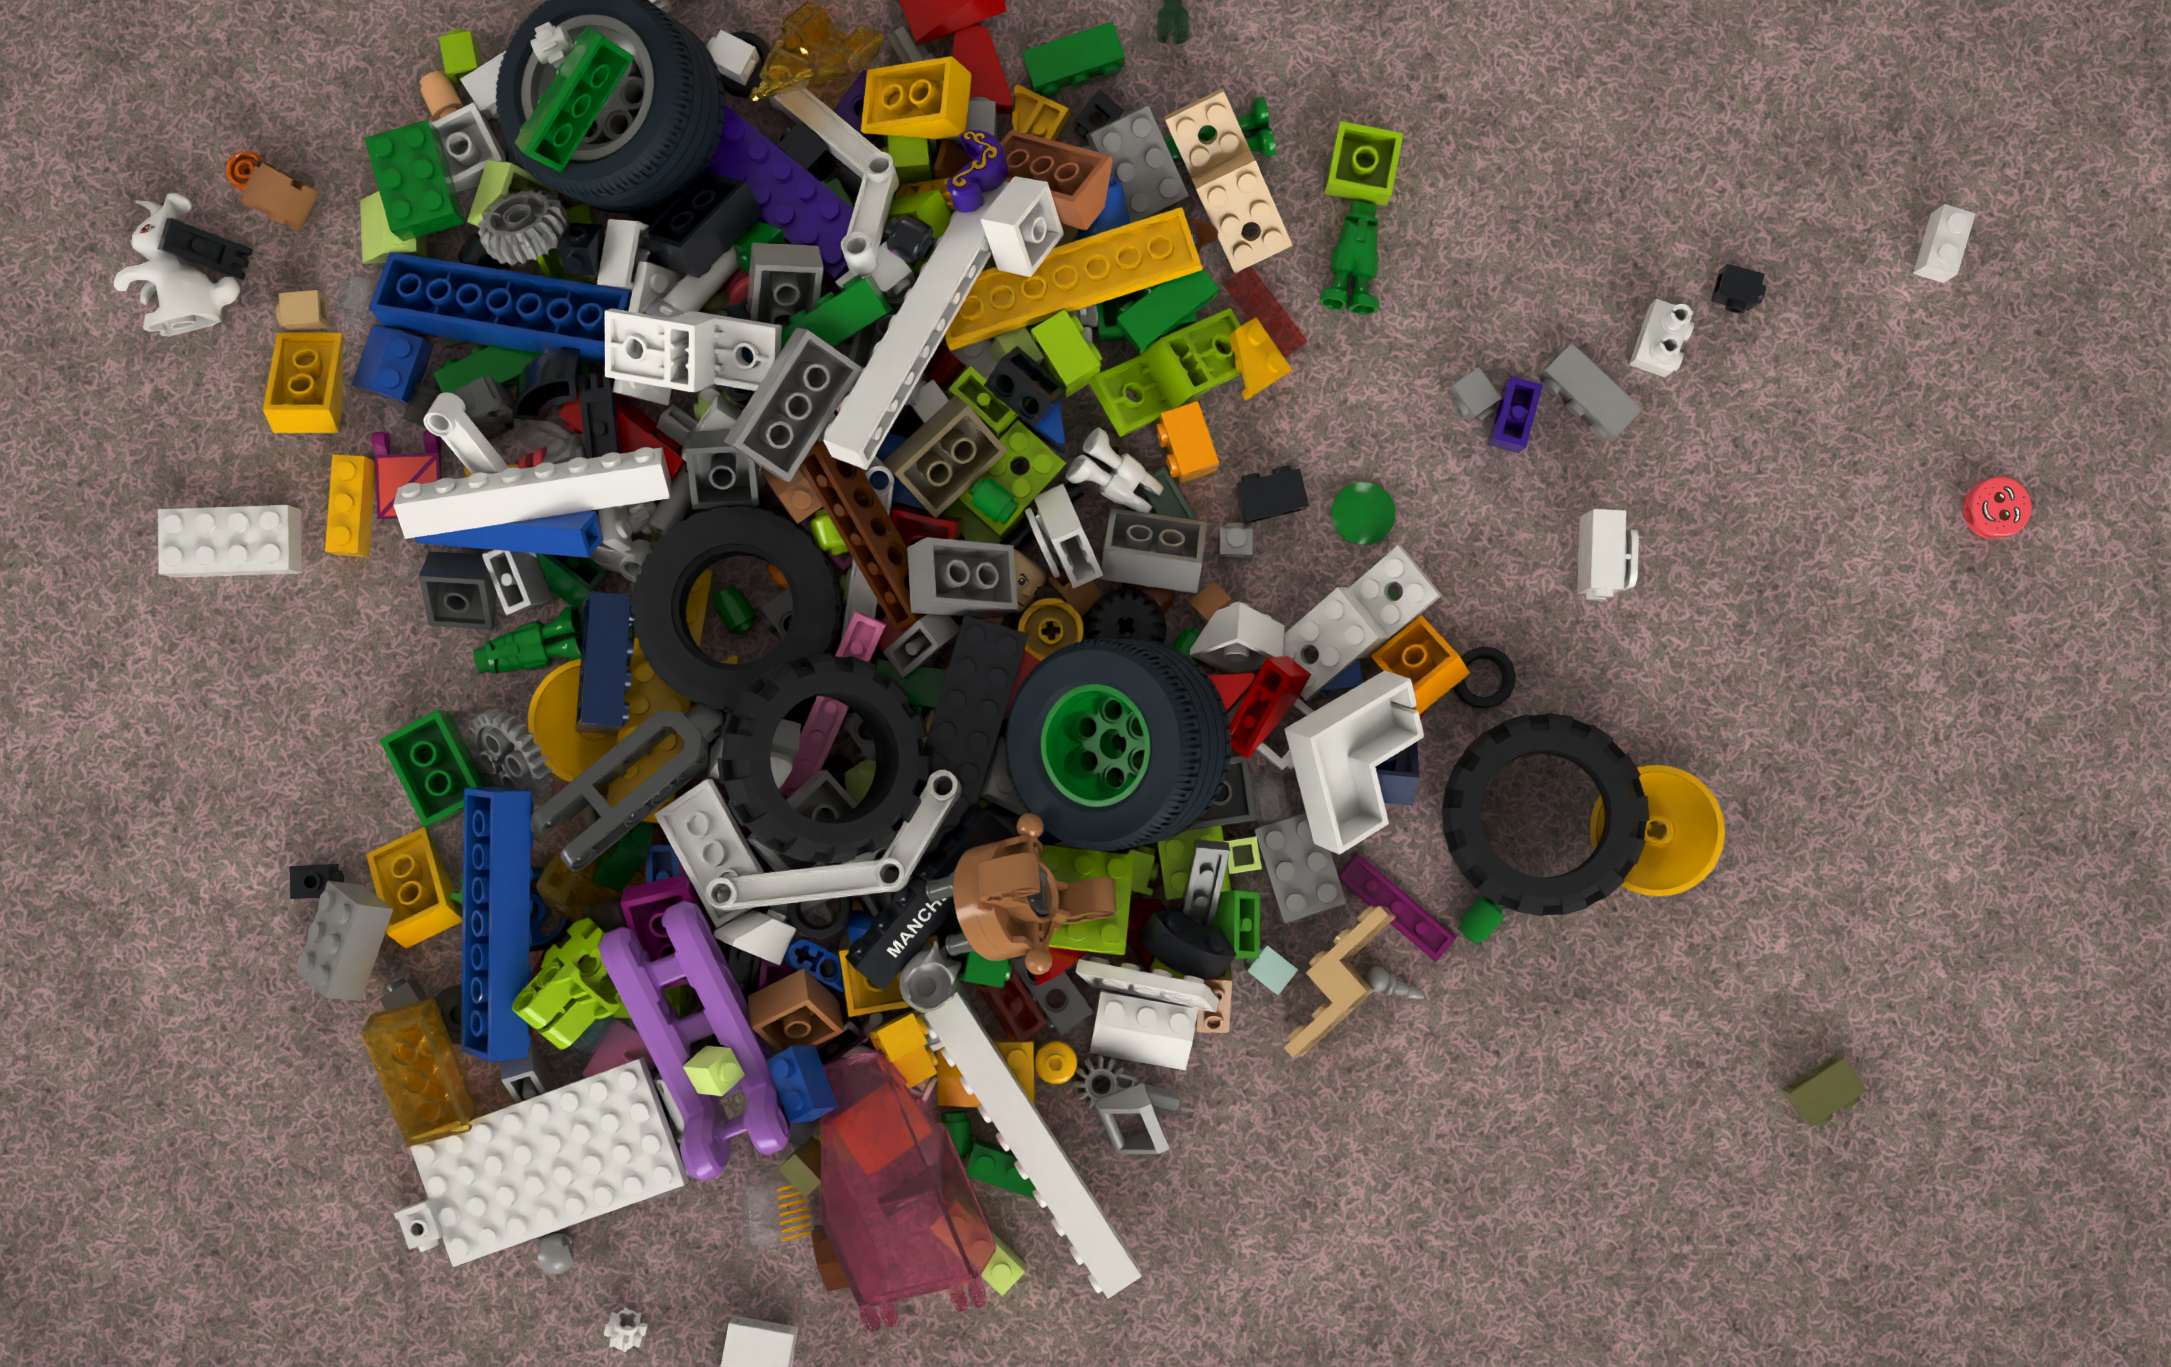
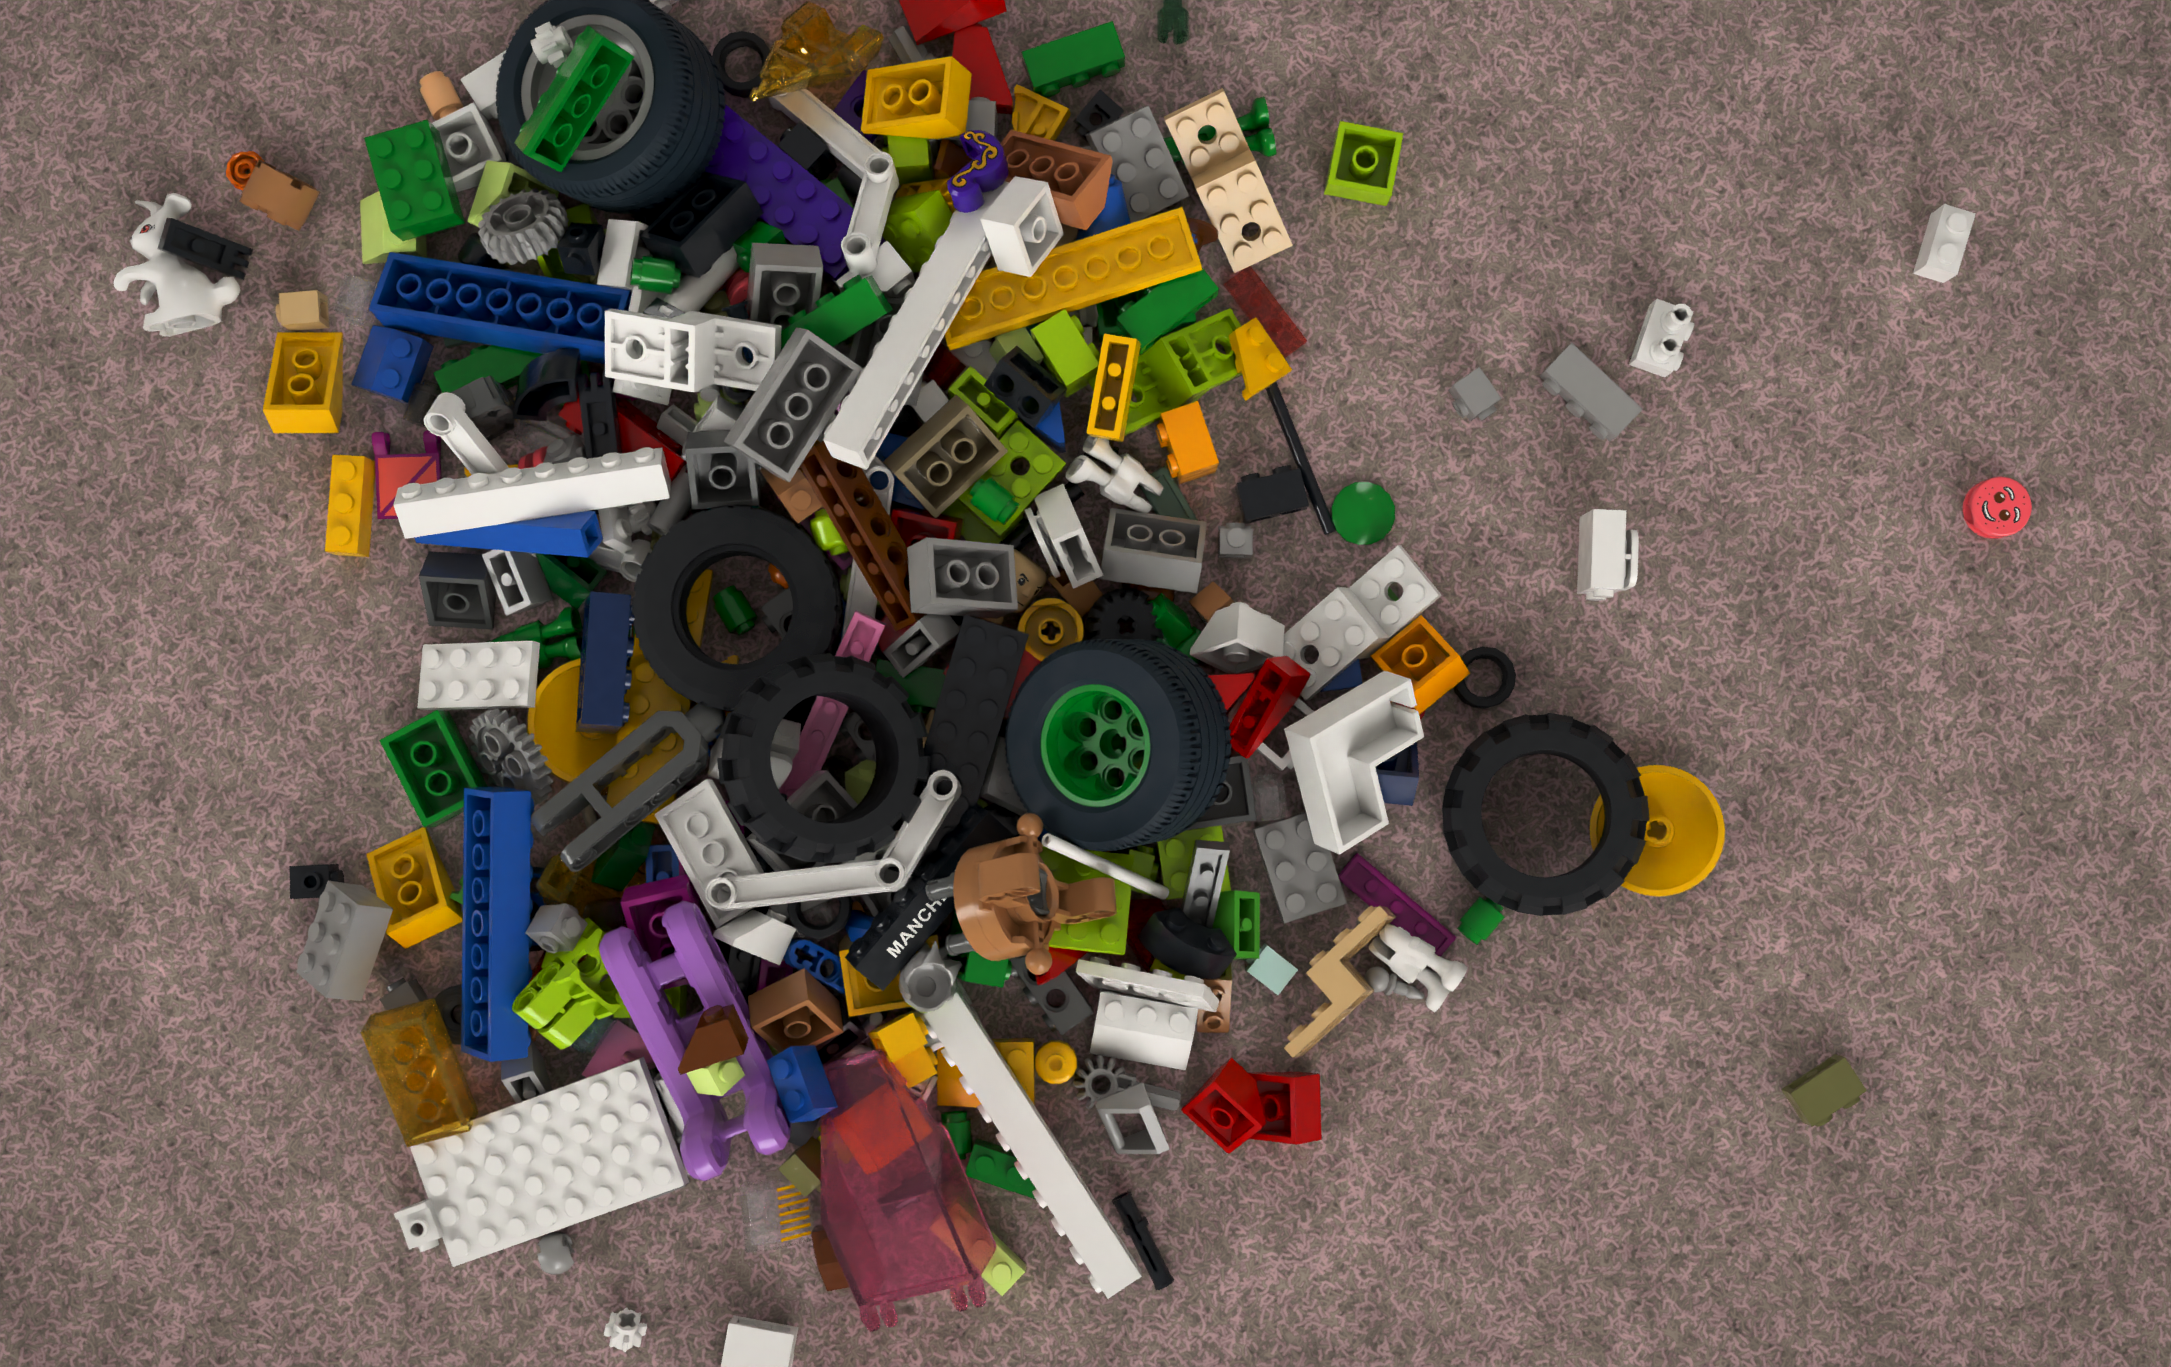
white brick [158,505,302,578] -> none
lime brick [439,29,483,83] -> none
white brick [707,30,760,86] -> none
black head [884,213,936,264] -> none
clear red brick [975,969,1047,1043] -> none
yellowish green brick [1224,836,1262,874] -> none
green piece [1319,201,1379,314] -> none
dark purple brick [1488,376,1543,453] -> none
black brick [1711,264,1766,313] -> none
none -> white plate [417,641,540,710]
none -> light grey brick [525,903,588,953]
none -> green brick [630,256,681,294]
none -> reddish brown slope [678,1004,749,1075]
none -> white piece [1042,833,1169,900]
none -> yellow brick [1086,334,1141,442]
none -> black pin [1112,1191,1174,1290]
none -> green brick [1148,593,1193,648]
none -> red slope [1181,1058,1266,1154]
none -> red slope [1248,1071,1322,1145]
none -> black piece [1265,382,1336,535]
none -> white piece [1369,924,1468,1012]

